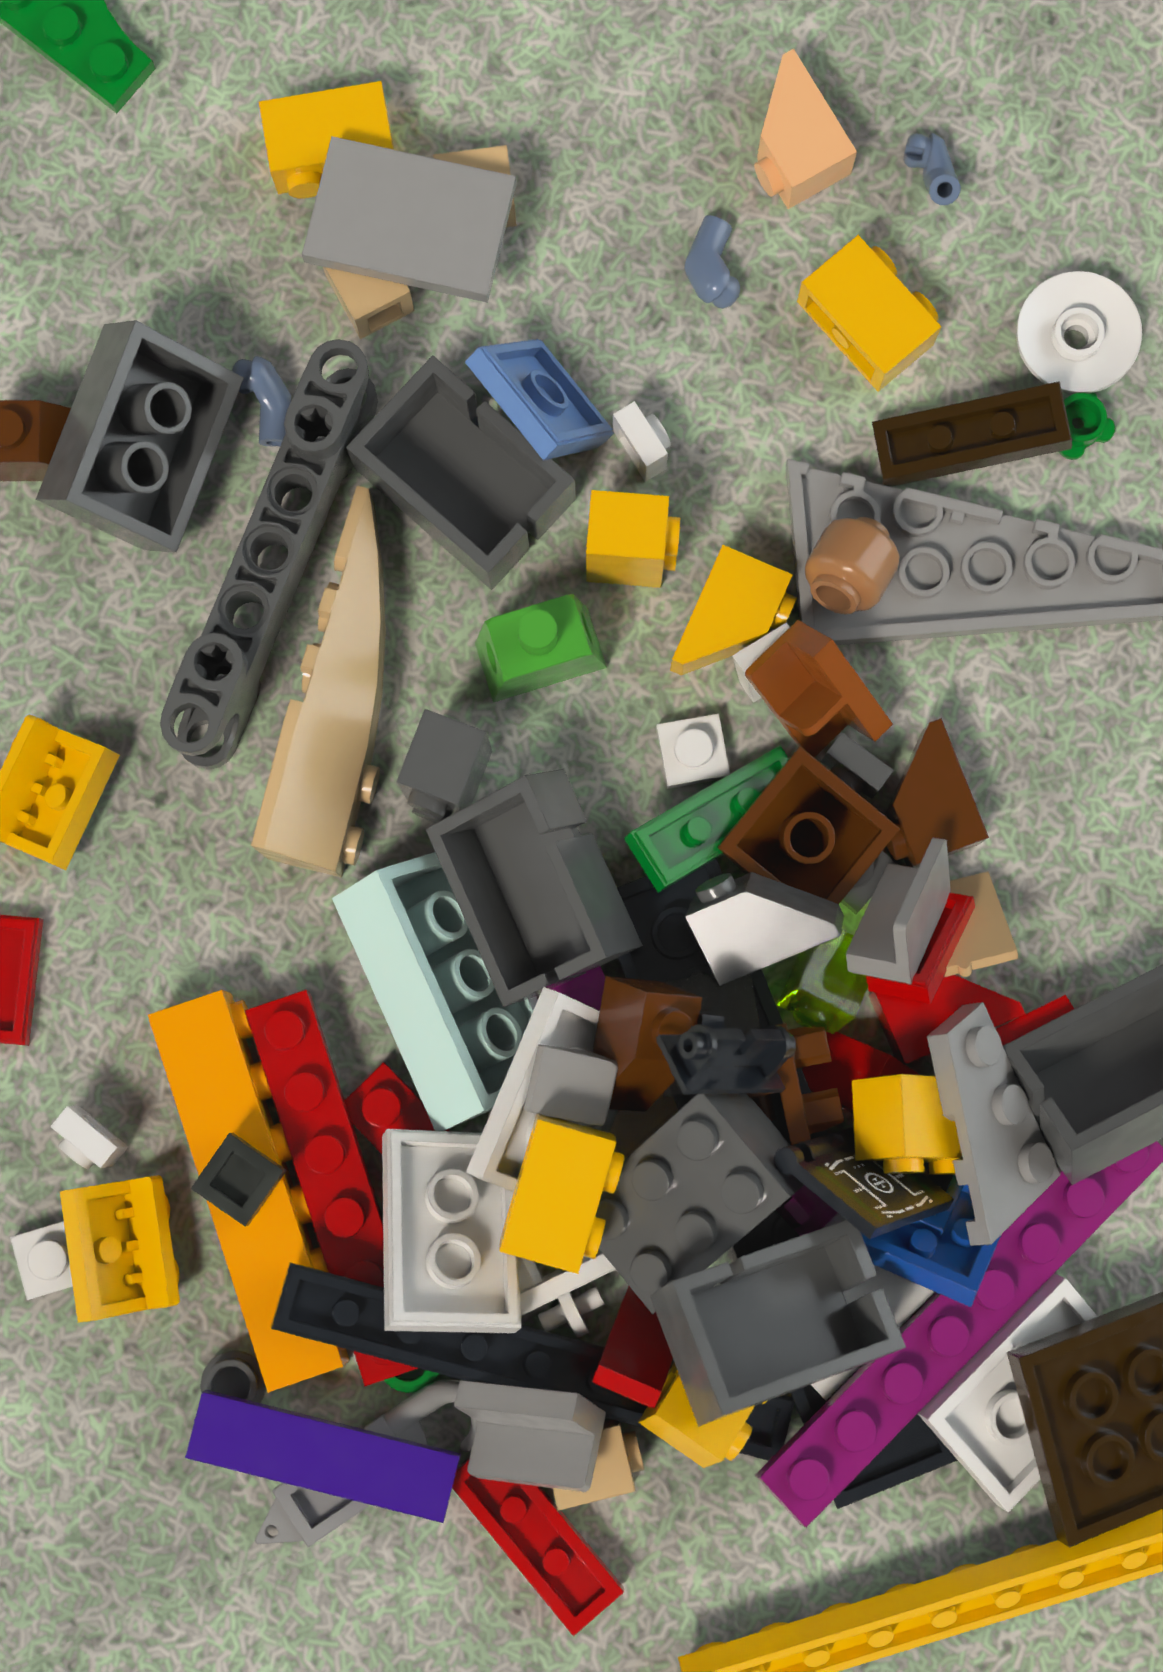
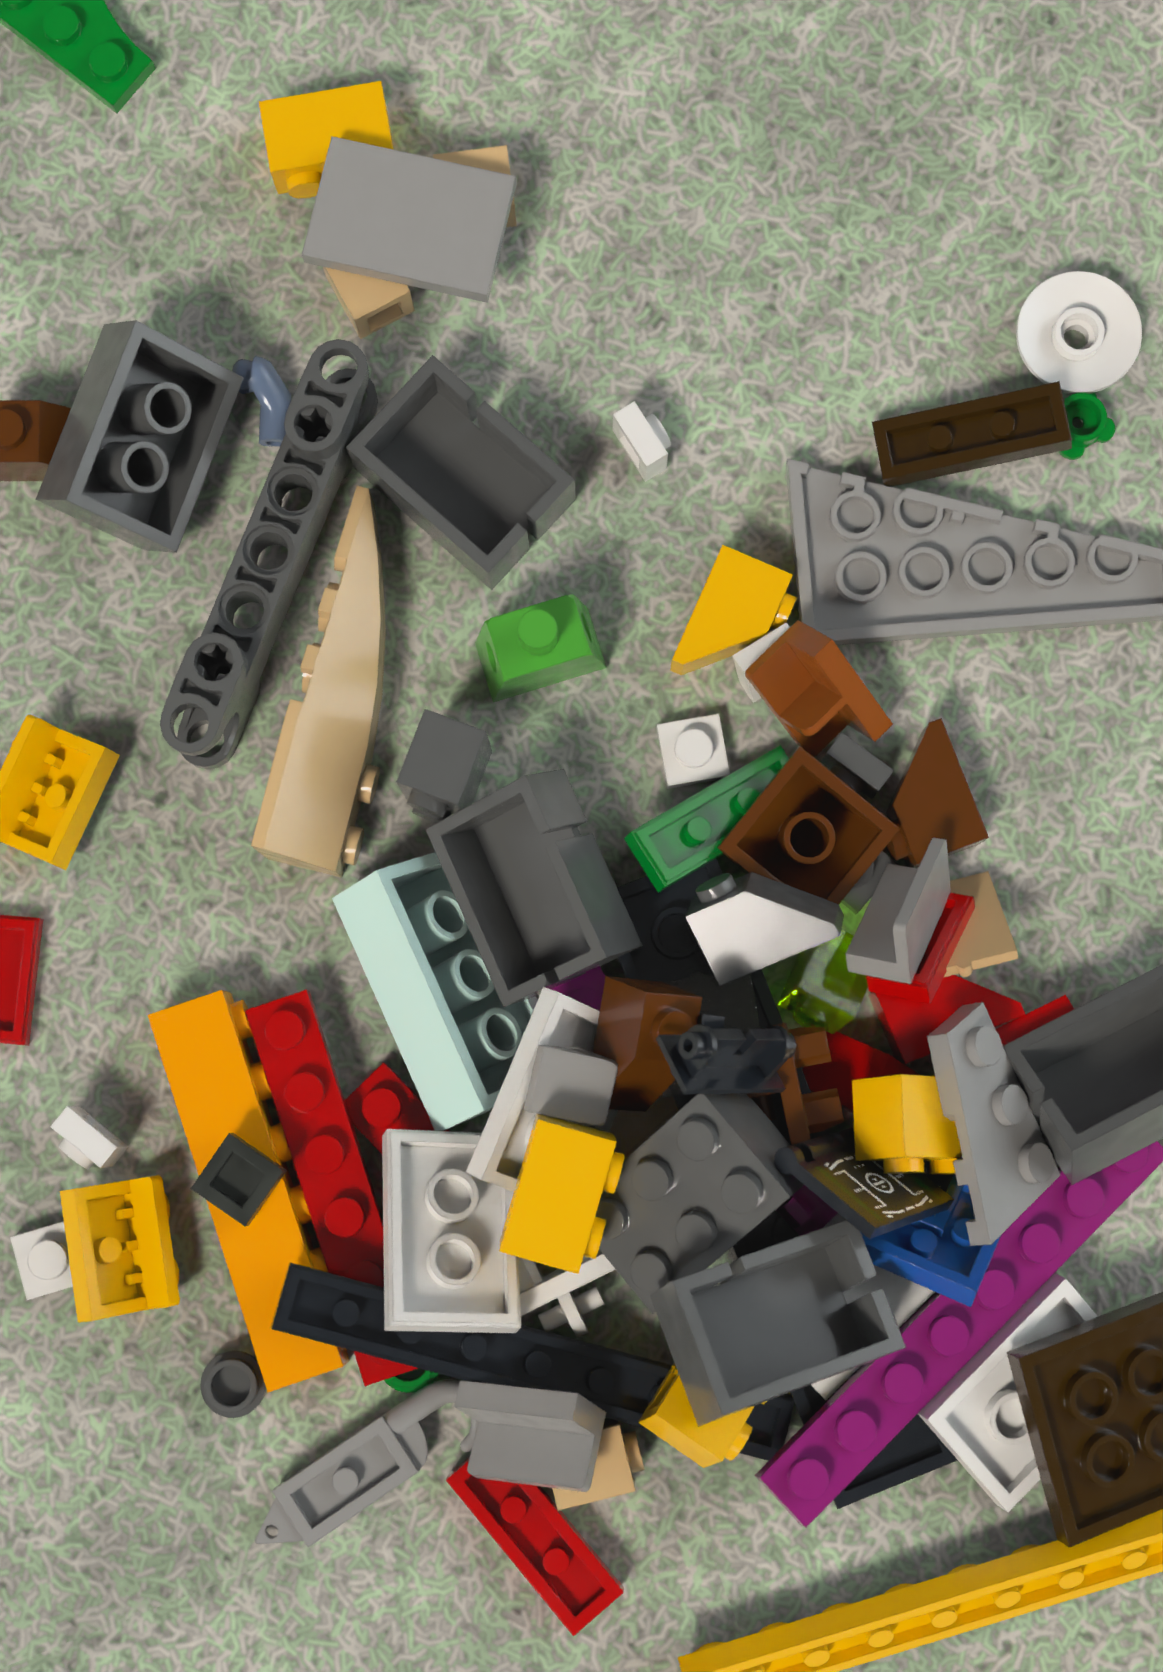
dark purple tile [185,1390,461,1523] -> none
medium blue tile [465,339,614,461] -> none
yellow brick [586,490,680,588] -> none
red tile [592,1286,673,1408] -> none
sand blue arm [685,215,740,309] -> none
light nougat slope [754,48,857,209] -> none
yellow brick [797,235,942,392] -> none
medium nougat head [805,517,900,615] -> none
sand blue arm [904,133,961,205] -> none

